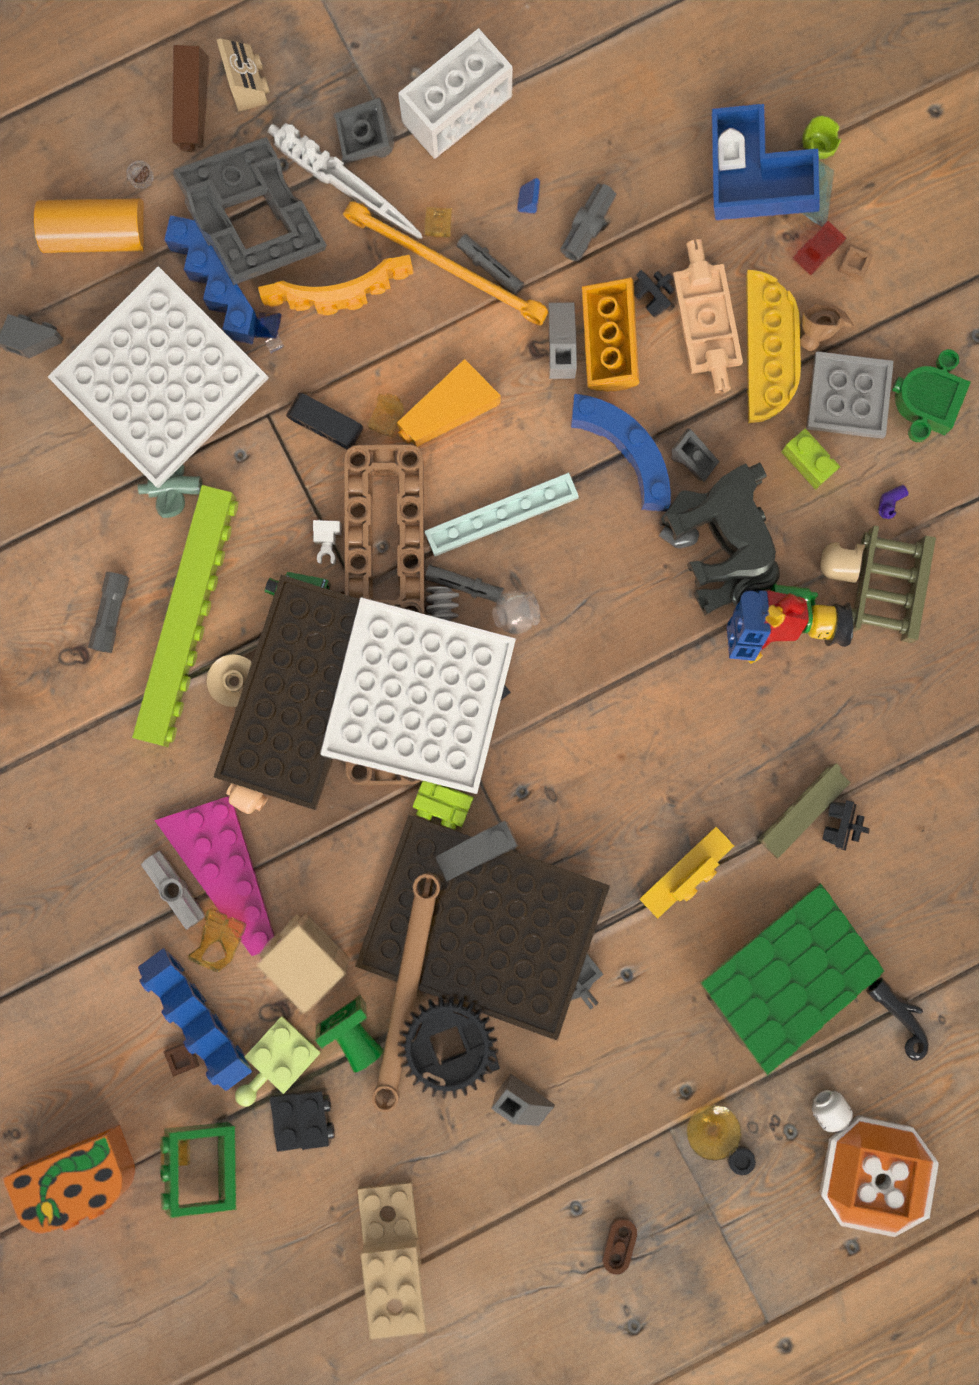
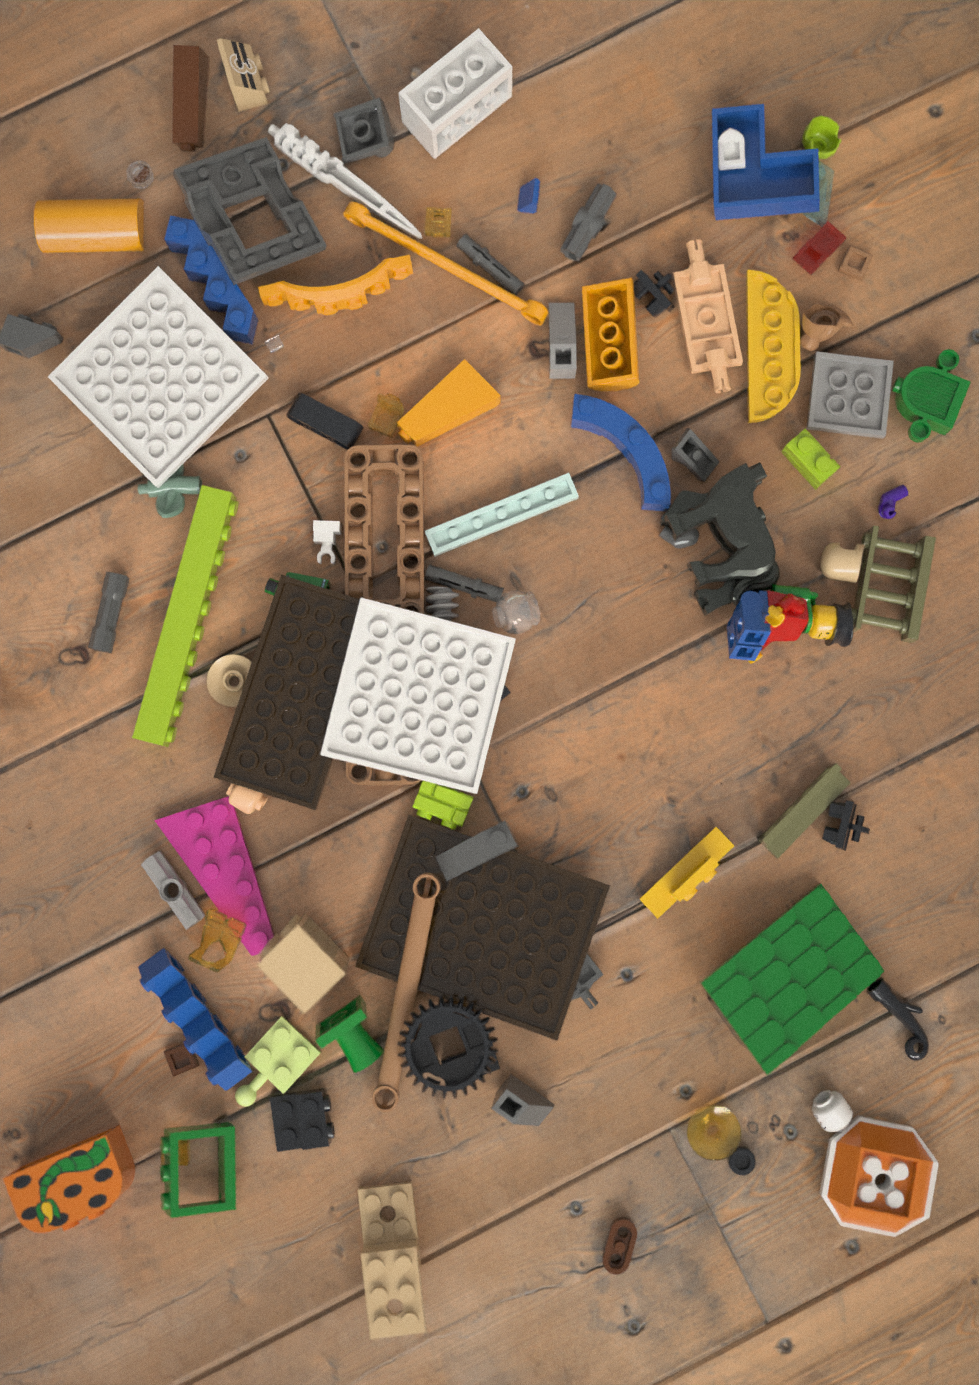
clear blue slope [254,312,282,339] -> none

